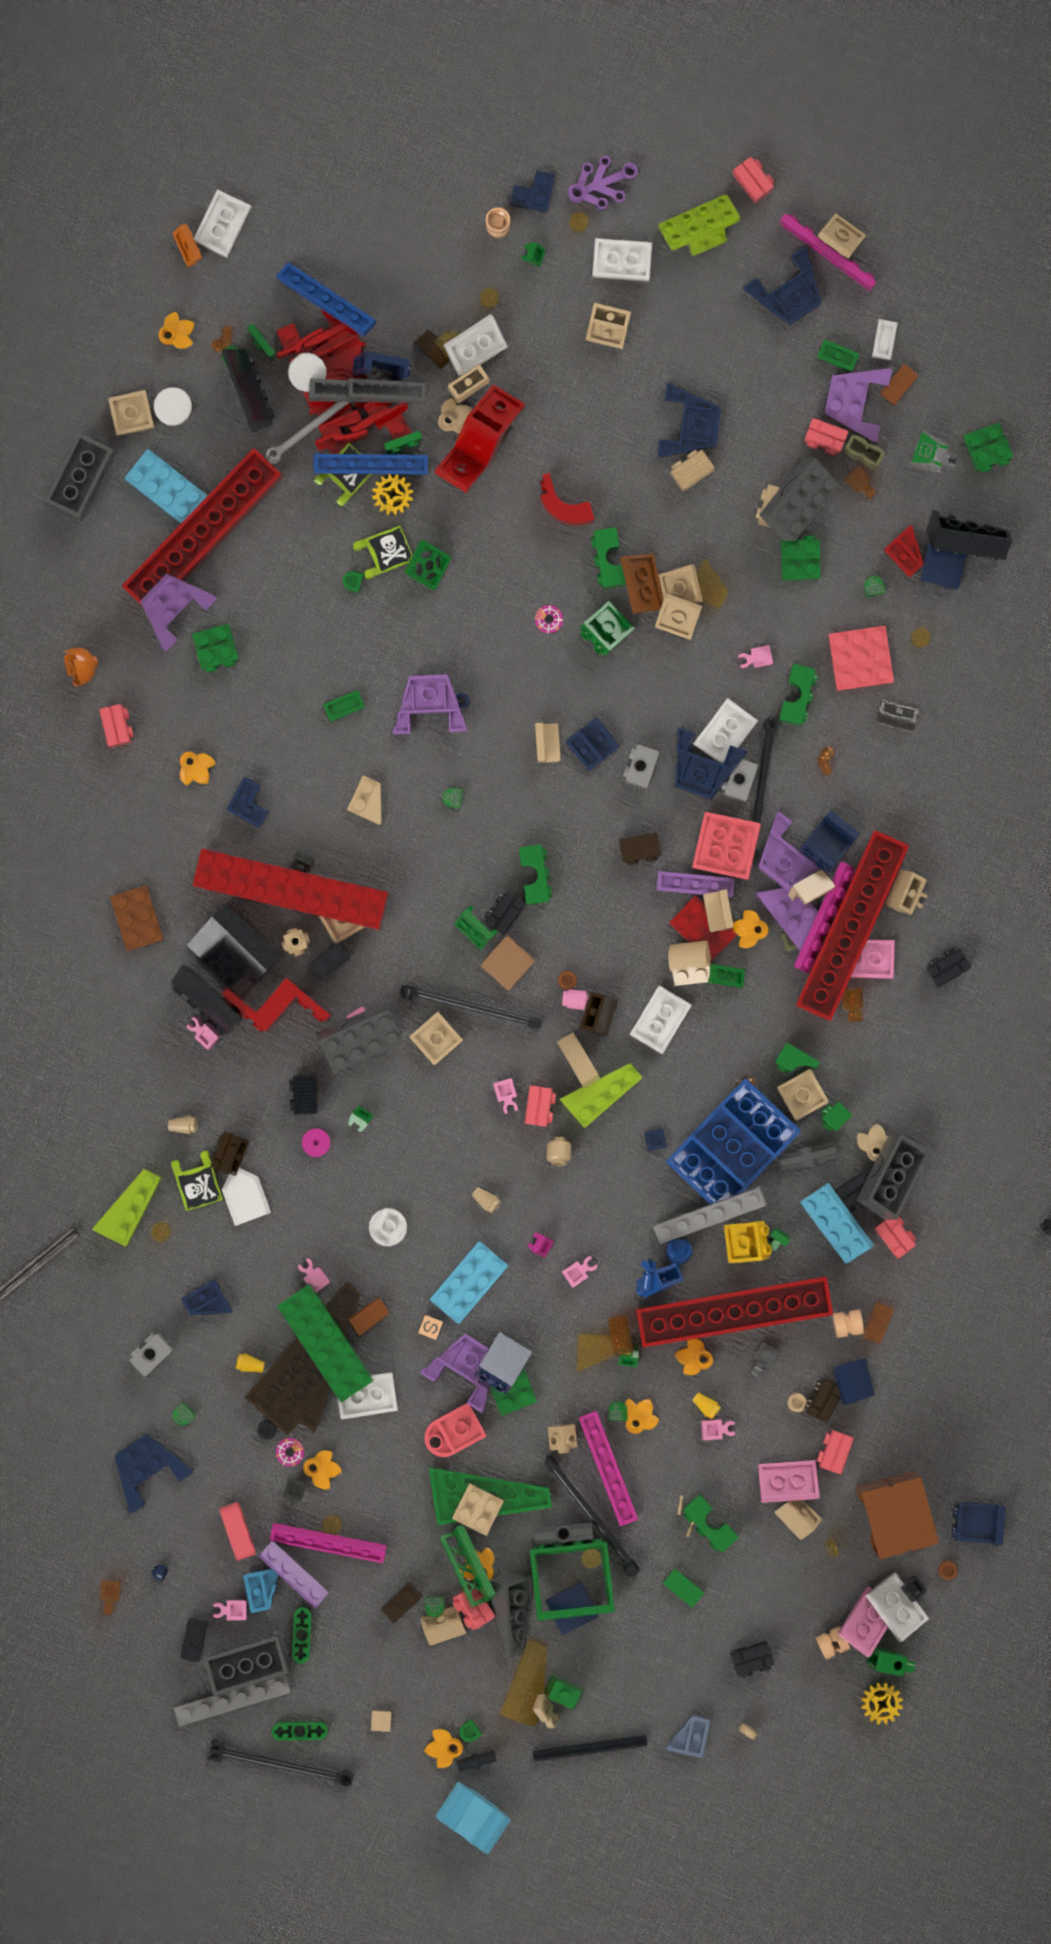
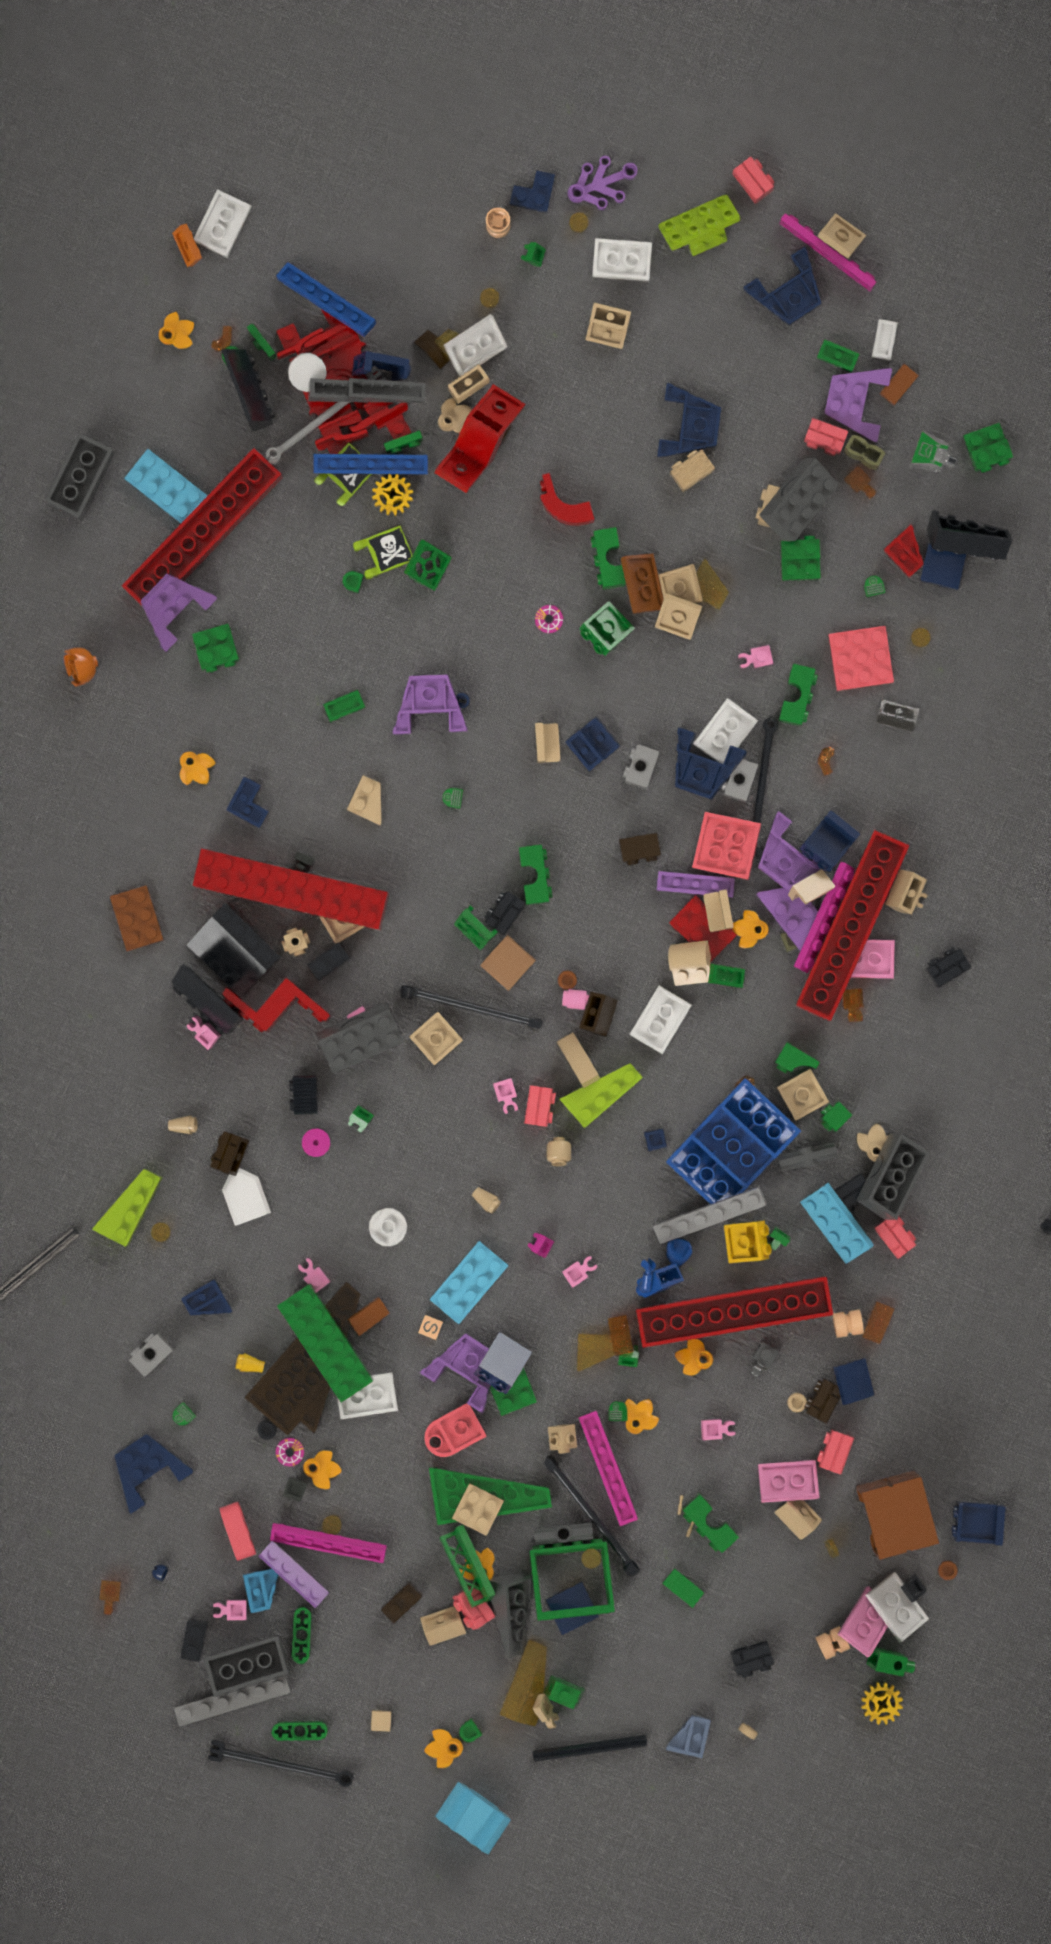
coral brick [99,704,134,748] -> none
tan plate [108,390,154,437] -> none
white tile [154,387,192,426] -> none
flag [171,1150,223,1211] -> none
green tile [425,1596,445,1617] -> none
black pin [456,1750,497,1772] -> none
yellow cone [692,1392,721,1419] -> none

